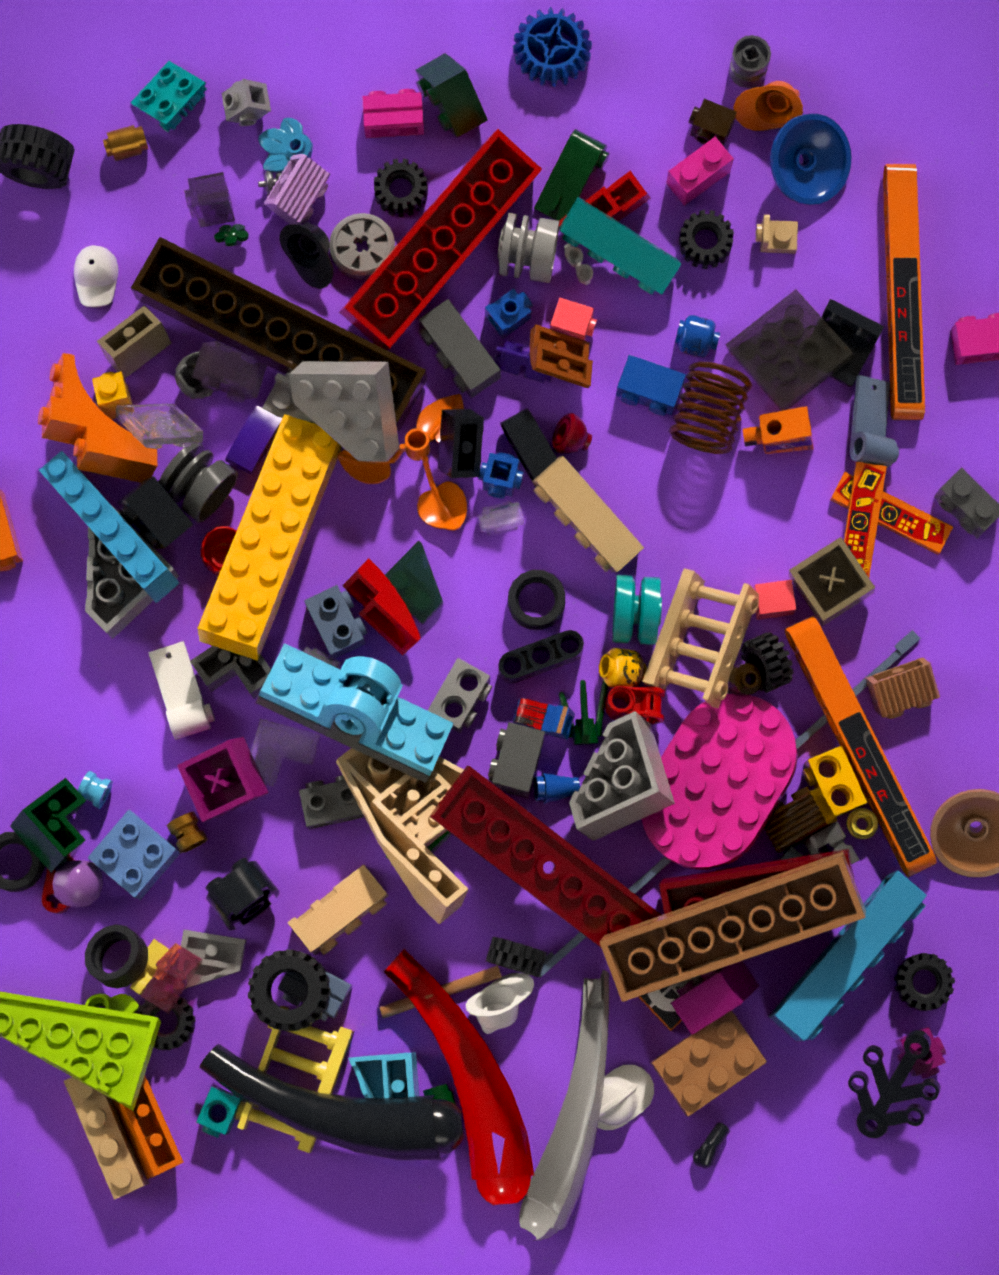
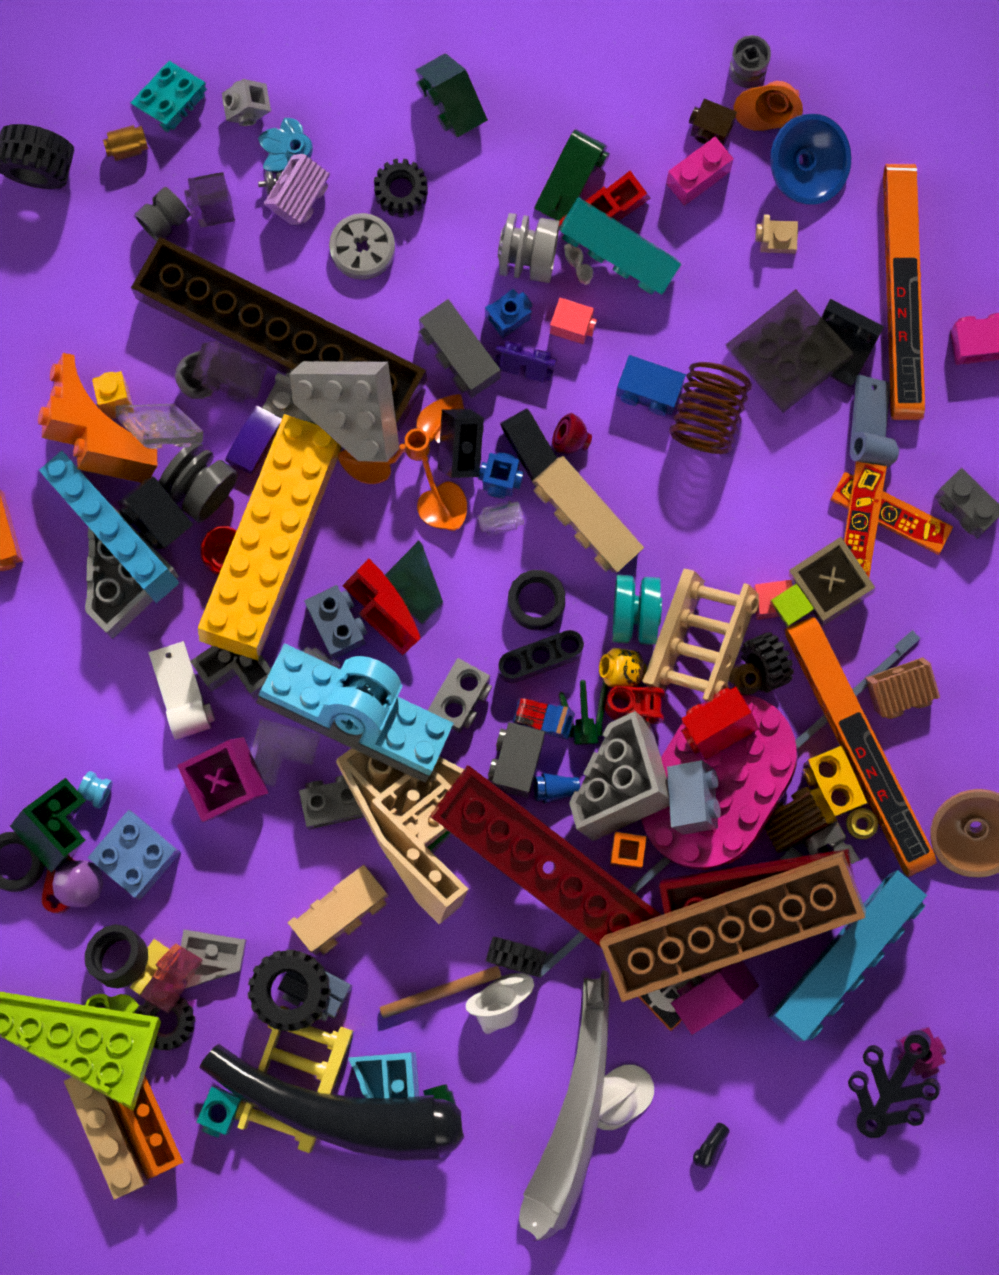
white cap [74,245,118,308] -> none
dark tan brick [97,305,171,378] -> none
pearl gold wheel [166,811,208,853] -> none
black brick [205,857,279,930] -> none
dark green plant [214,224,249,246] -> none
black piece [279,222,334,289] -> none
red brick [339,129,542,350] -> none
dark pink brick [362,89,424,138] -> none
red animal [384,949,535,1205] -> none
blue gear [513,7,592,87] -> none
dark orange slope [530,324,593,388] -> none
medium nougat brick [650,1010,767,1117] -> none
blue head [675,315,720,358] -> none
black tyre [679,210,734,269] -> none
orange torso [743,406,814,454] -> none
black tyre [894,953,955,1011] -> none
none -> dark grey wheel [134,187,191,241]
none -> orange brick [610,832,647,870]
none -> sand blue brick [667,760,721,835]
none -> red brick [681,687,759,760]
none -> lime tile [770,583,814,627]

